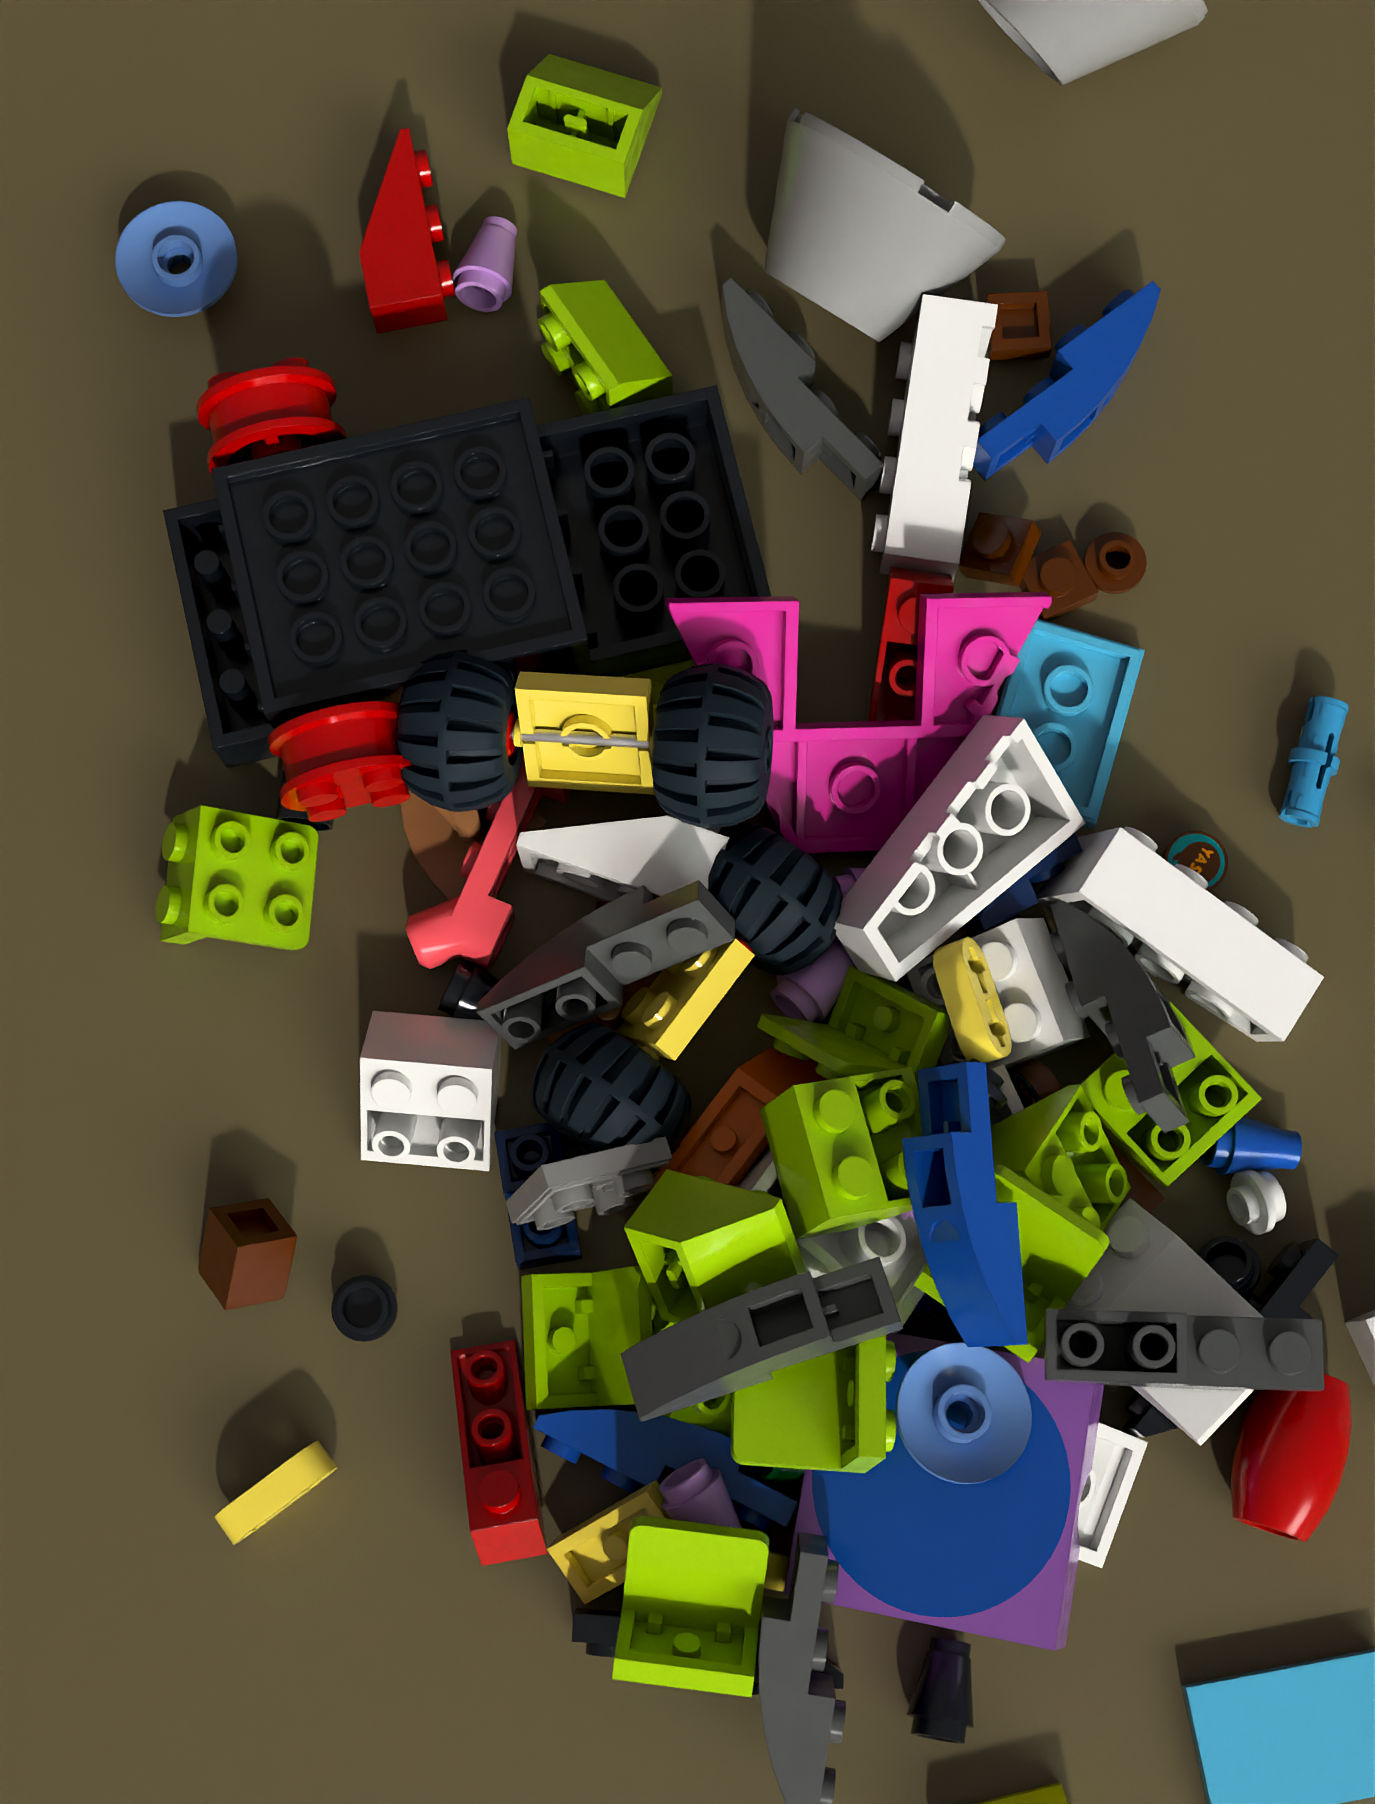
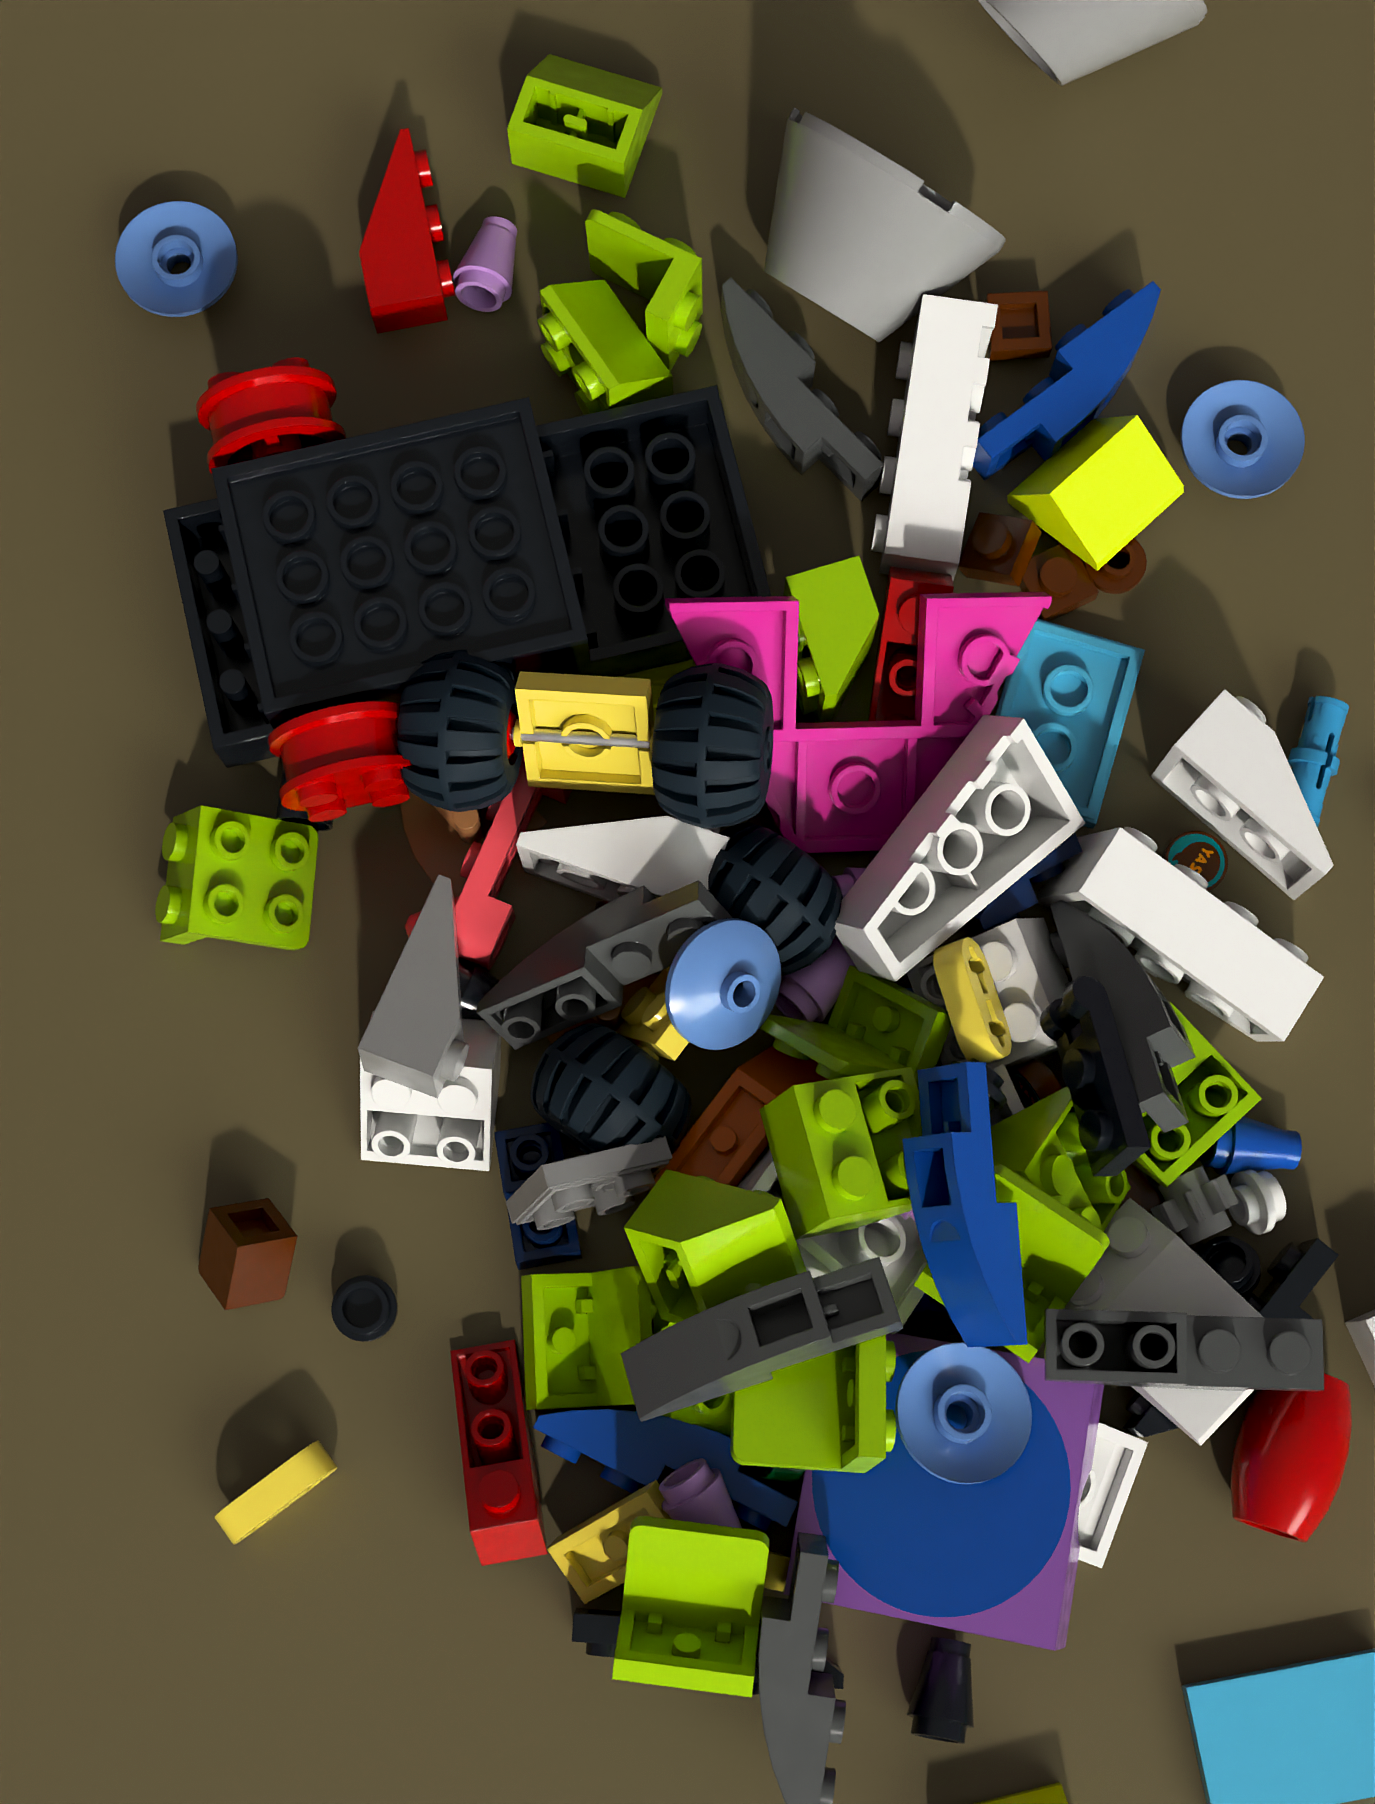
none -> light grey slope [358,874,469,1099]
none -> lime bracket [585,209,703,372]
none -> medium blue dish [665,918,781,1050]
none -> lime slope [783,555,879,723]
none -> neon yellow slope [1007,415,1184,571]
none -> black plate [1040,976,1151,1176]
none -> white slope [1150,689,1334,900]
none -> light grey gear [1151,1166,1239,1246]
none -> medium blue dish [1180,380,1305,499]

